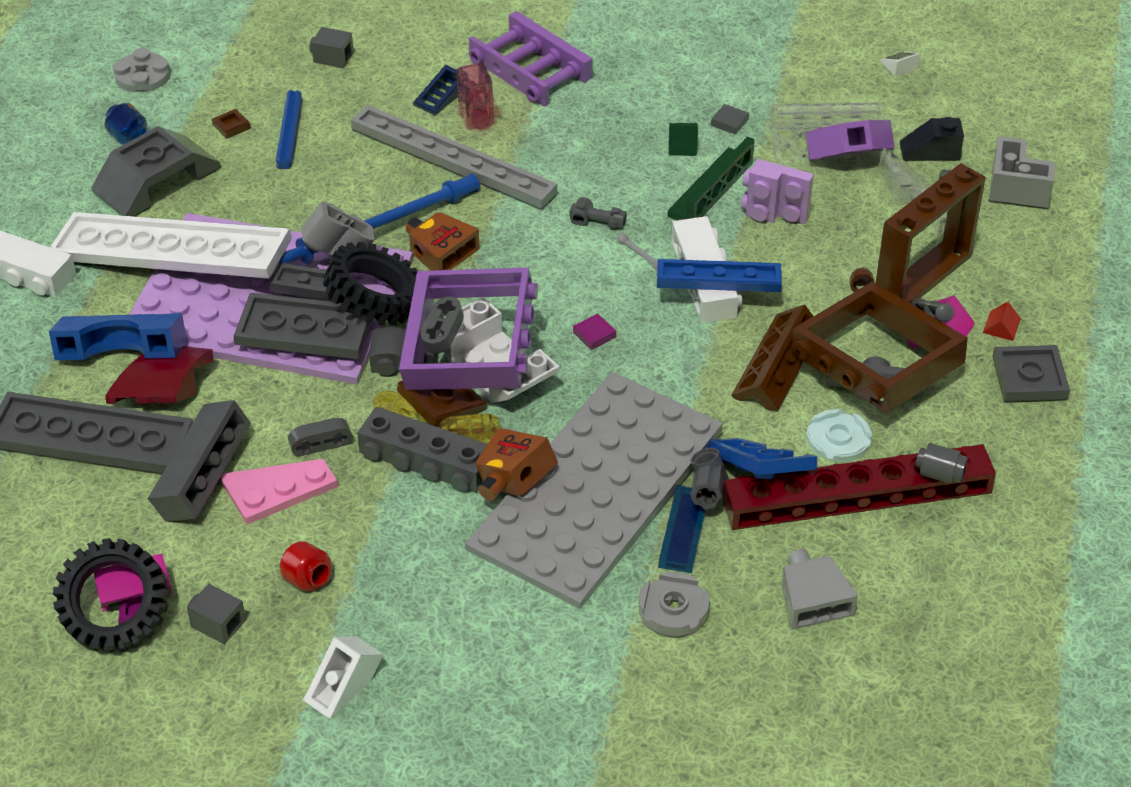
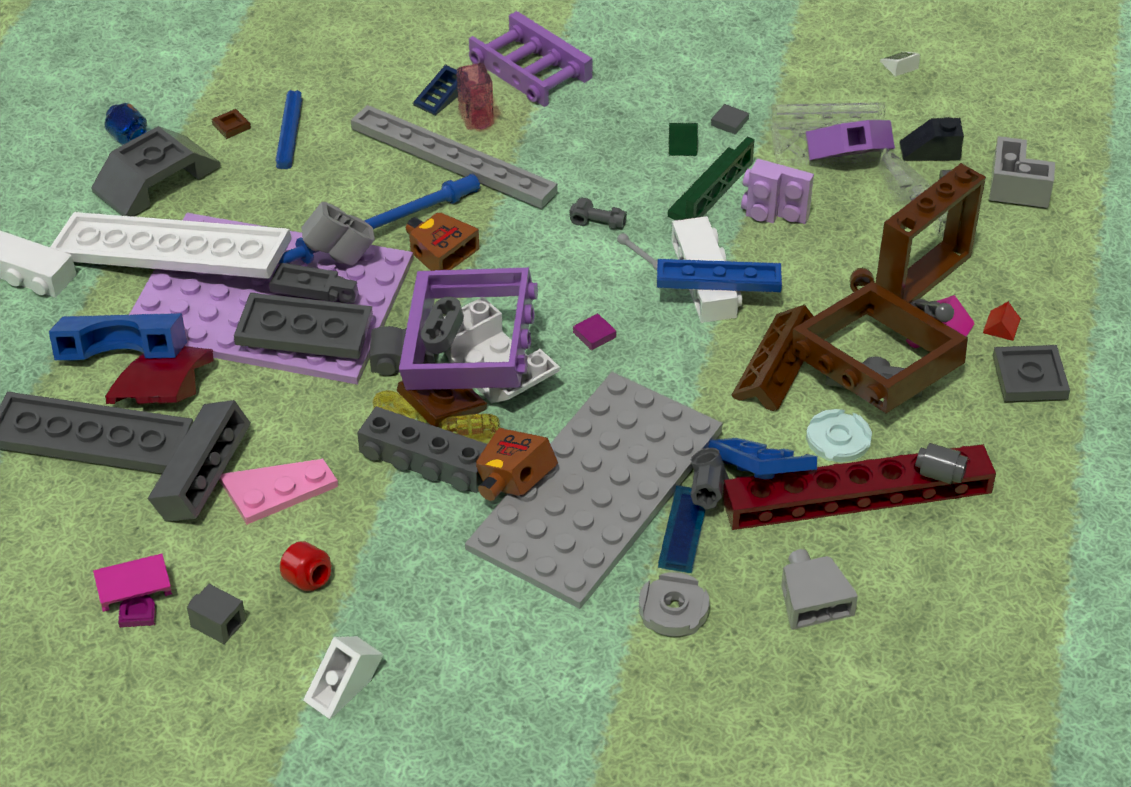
black tyre [53,538,170,652] -> none
light grey plate [113,48,170,92] -> none
dark grey beam [288,417,352,457] -> none
dark grey brick [309,27,354,68] -> none
black tyre [323,242,418,326] -> none

